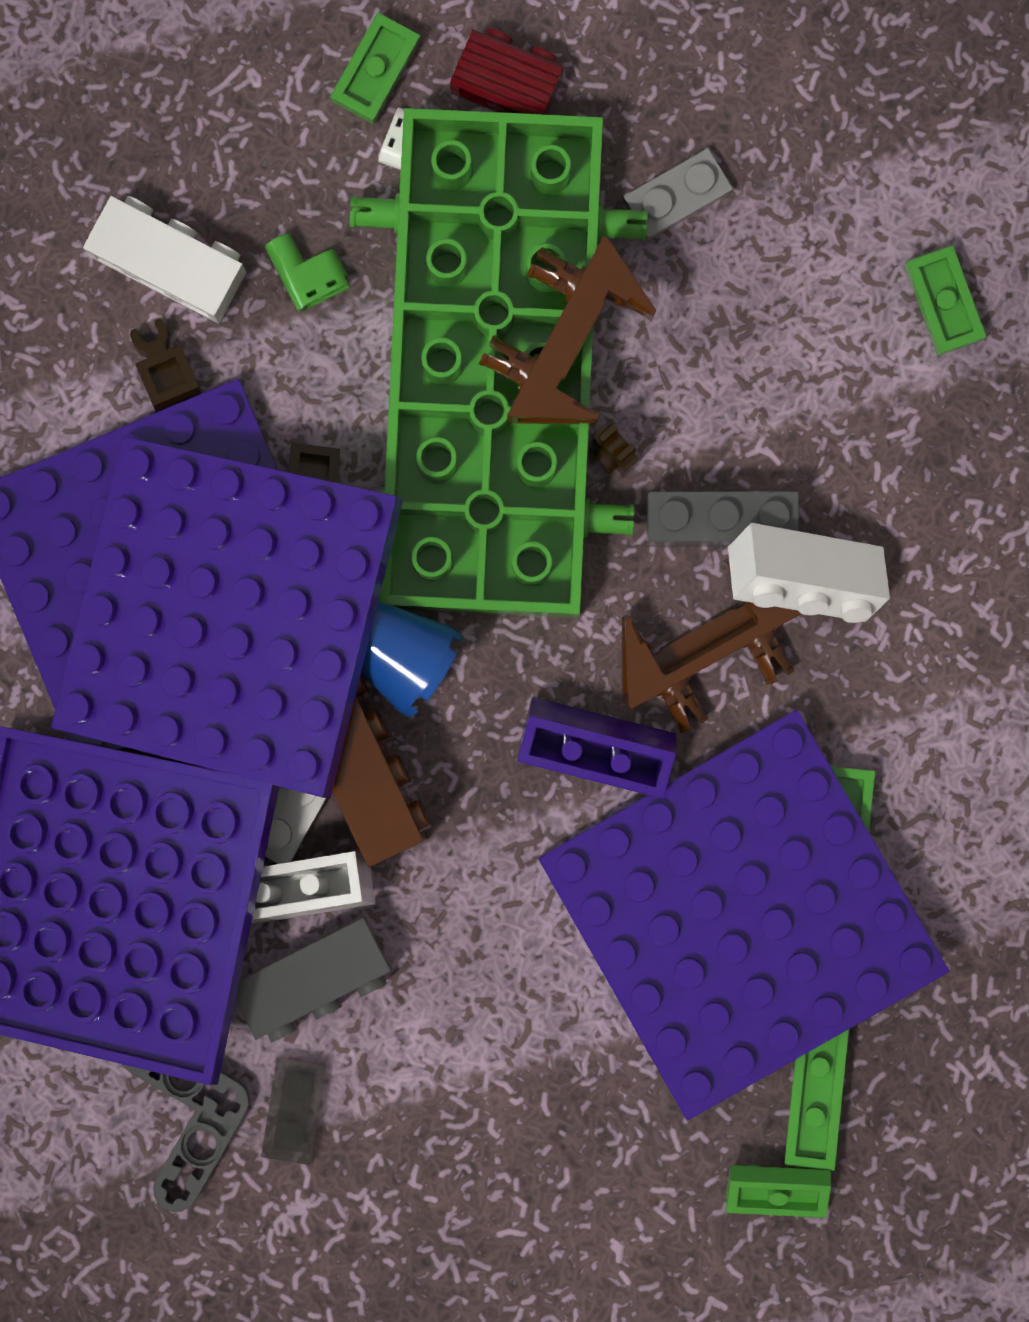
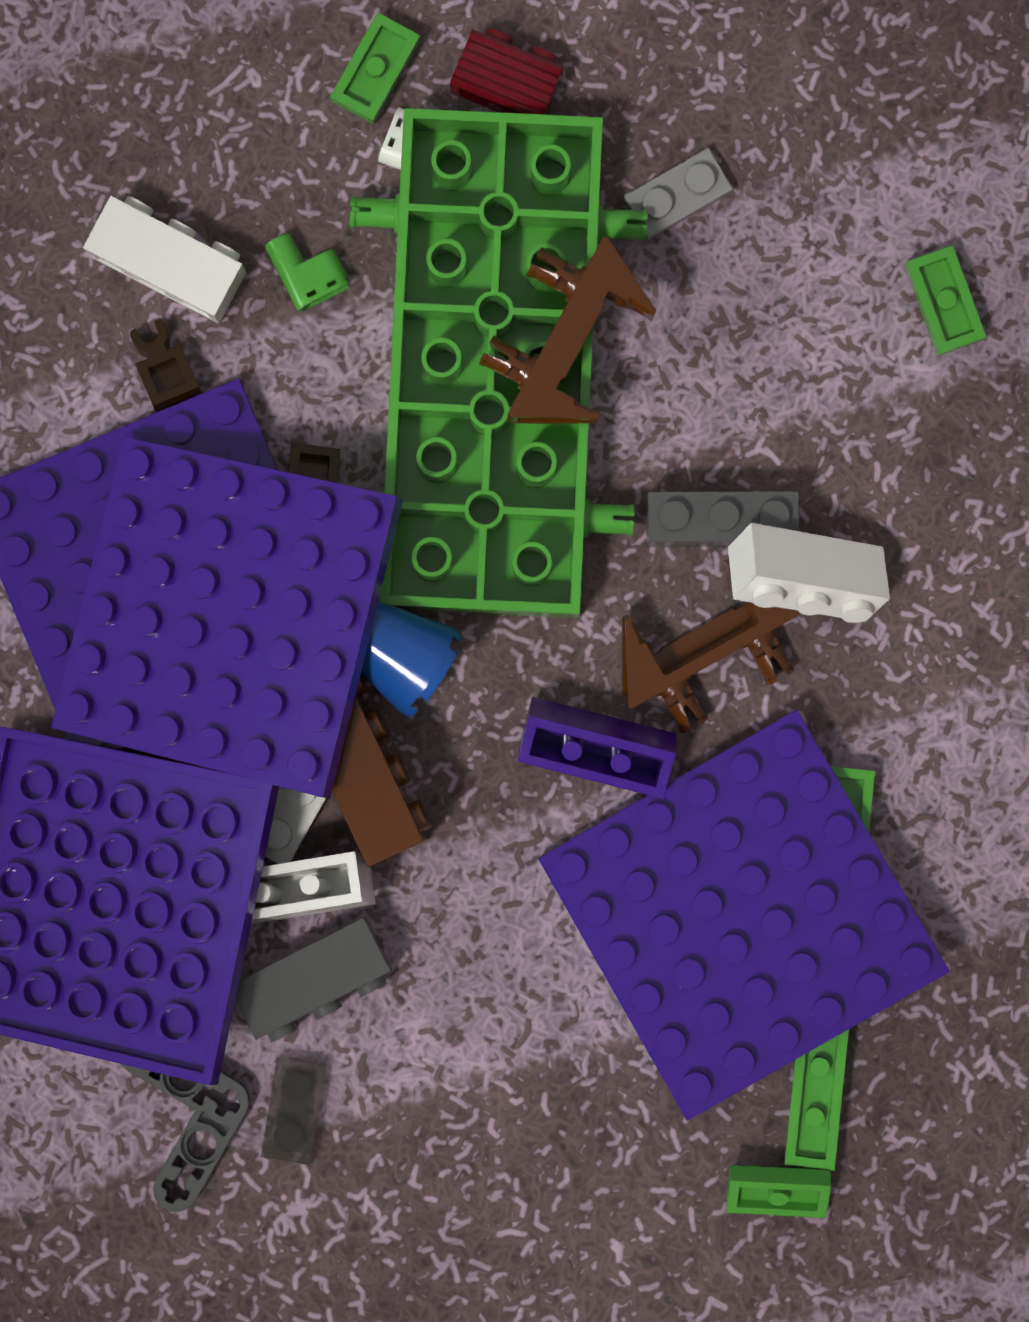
dark brown plate [590,422,640,478] -> none

